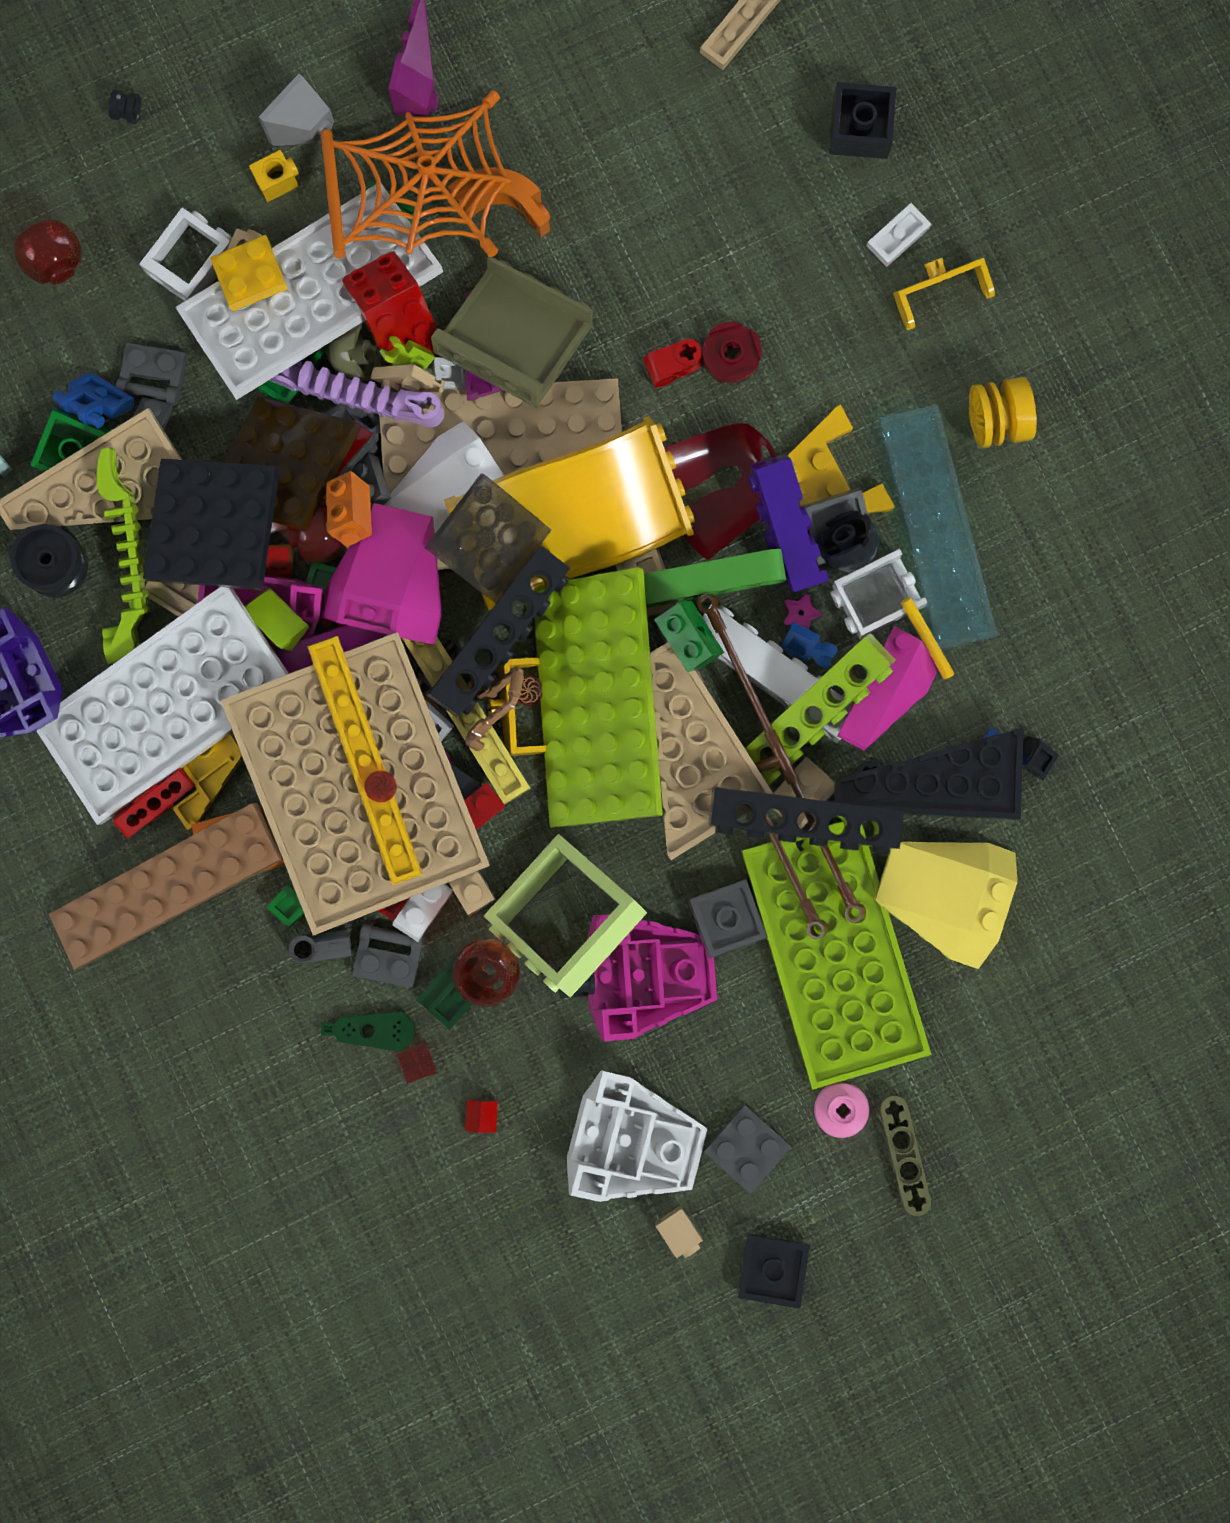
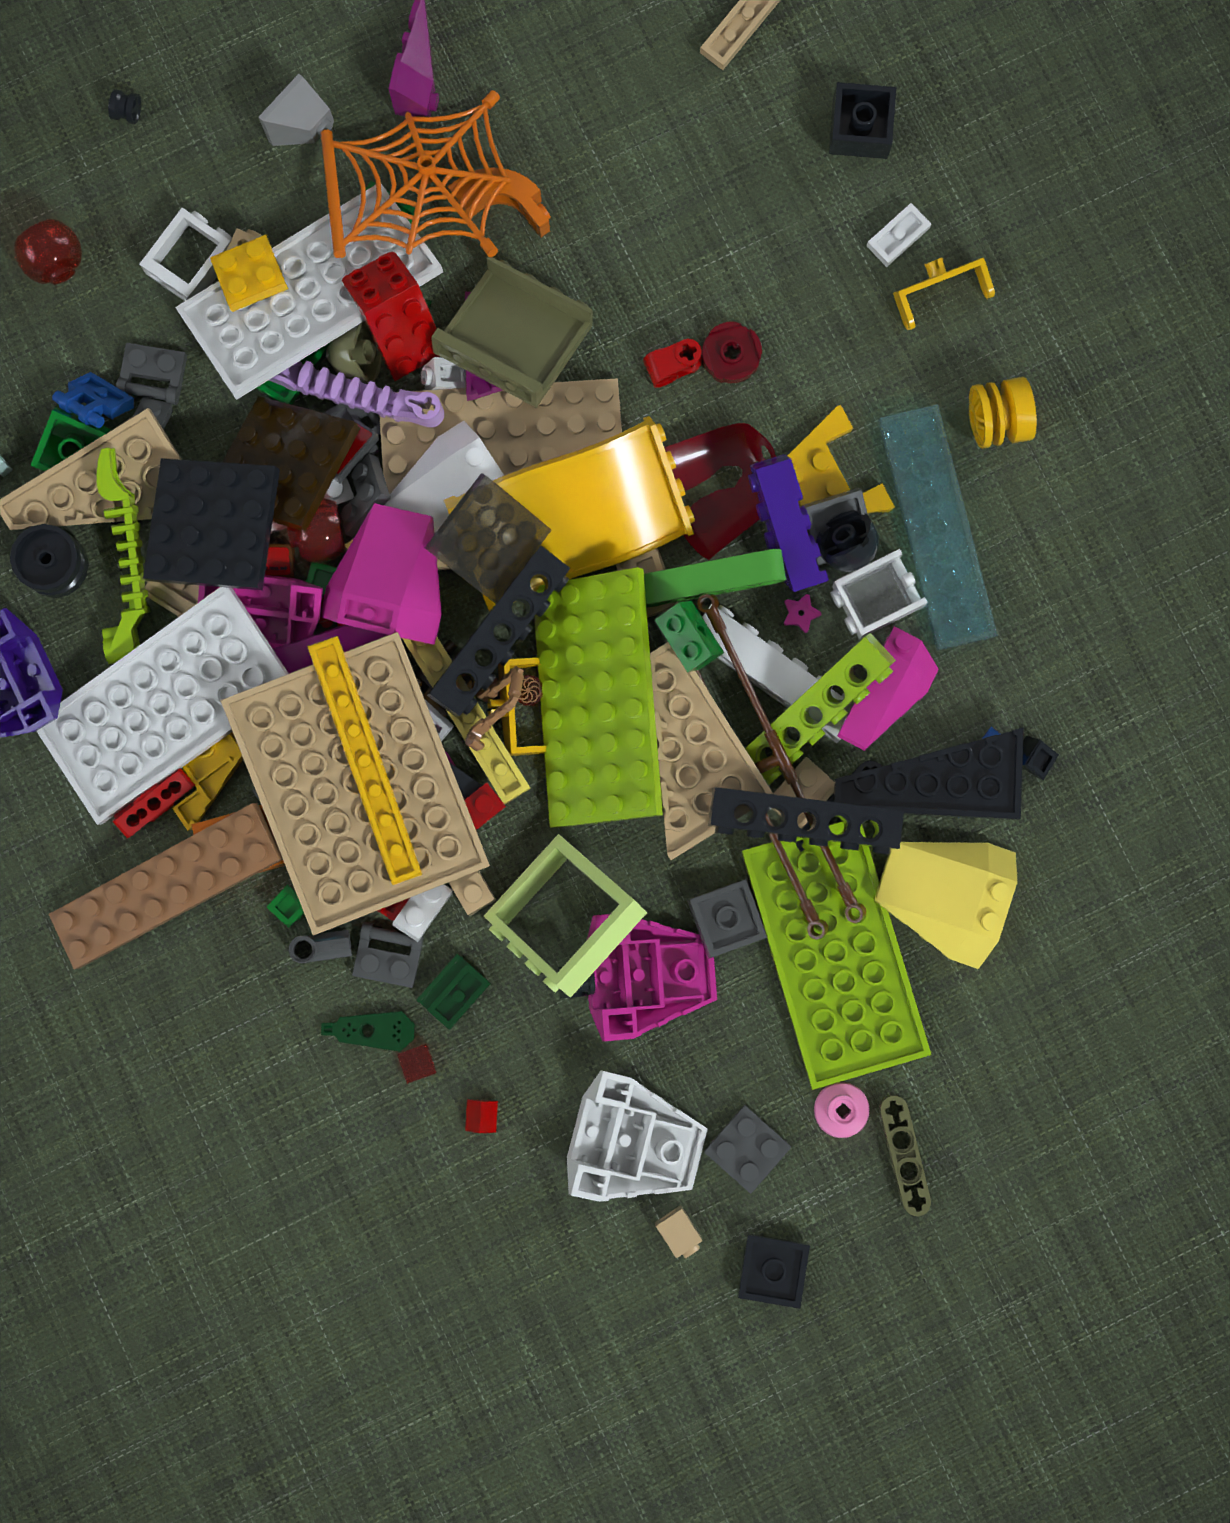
lime slope [245,588,309,651] -> none
yellow brick [249,149,299,202] -> none
orange brick [325,471,372,547] -> none
clear red tile [365,771,397,803] -> none
tan plate [371,364,445,394] -> none
lime plate [379,336,435,370] -> none
clear red wheel [452,938,520,1007] -> none
blue plate [781,622,838,669] -> none
yellow bar [900,597,954,679] -> none

